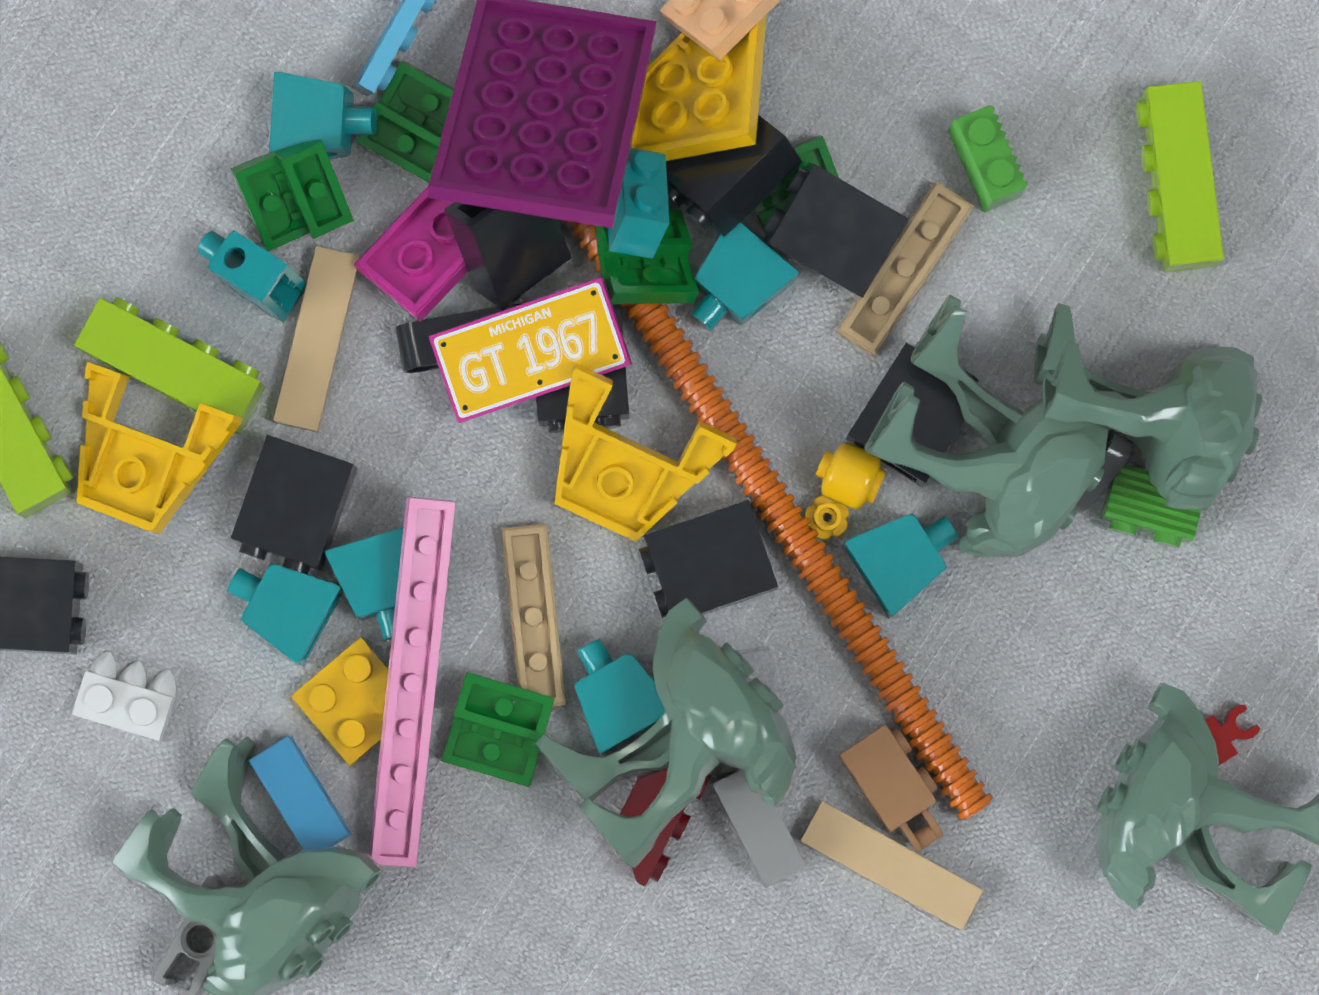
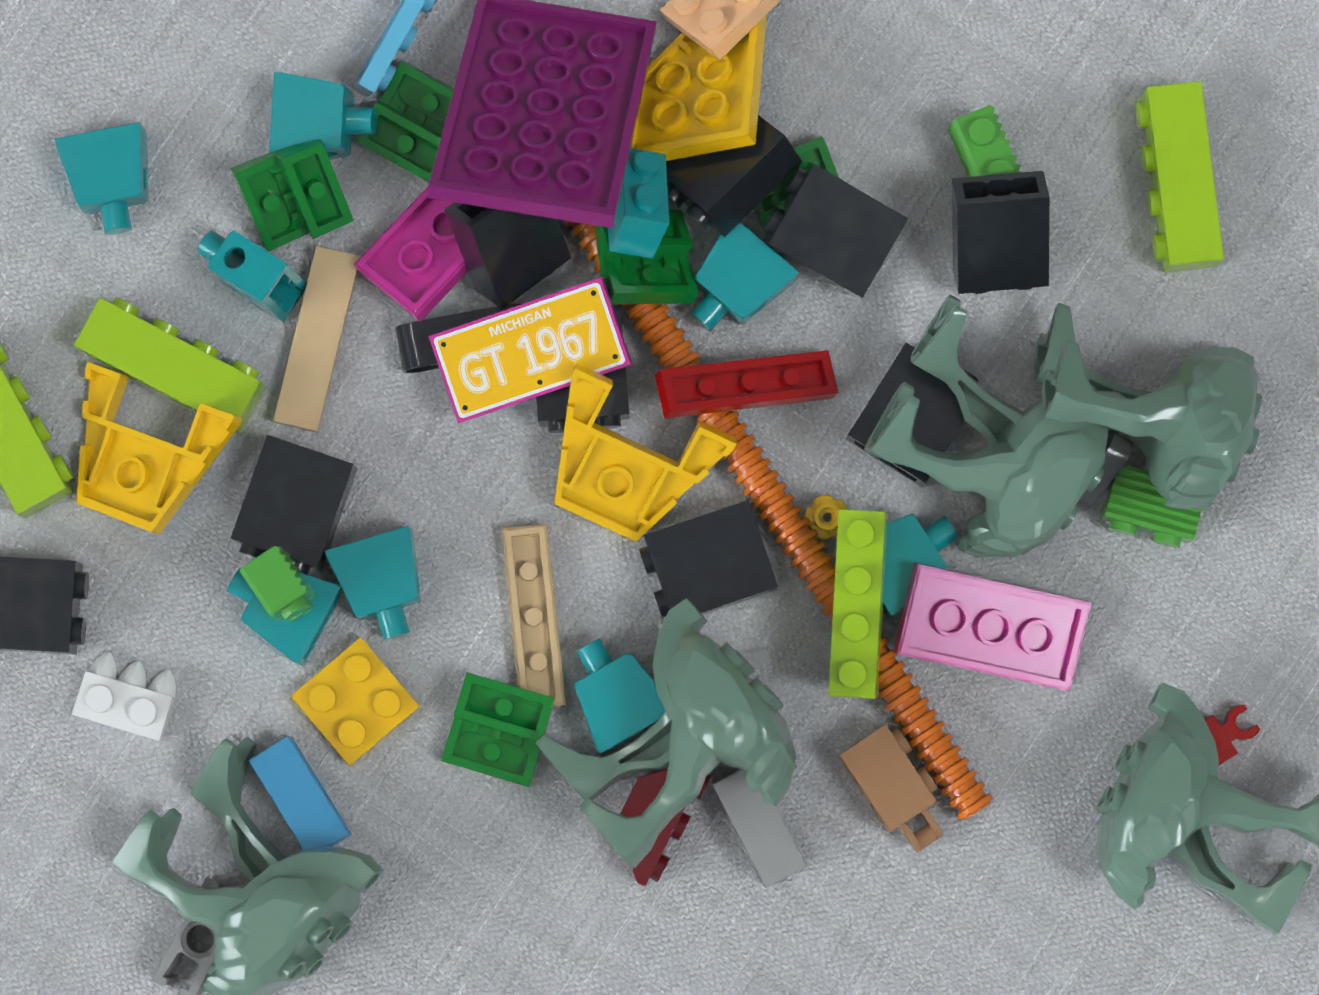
bright pink plate [369,496,456,867] -> none
tan tile [800,801,984,931] -> none
yellow head [815,442,887,510] -> none
tan tile [836,181,974,357] -> none
none -> teal torso [55,122,148,235]
none -> bright green brick [239,546,316,623]
none -> red plate [655,350,839,419]
none -> lime brick [828,509,888,699]
none -> tile [893,562,1091,691]
none -> black brick [952,171,1050,294]

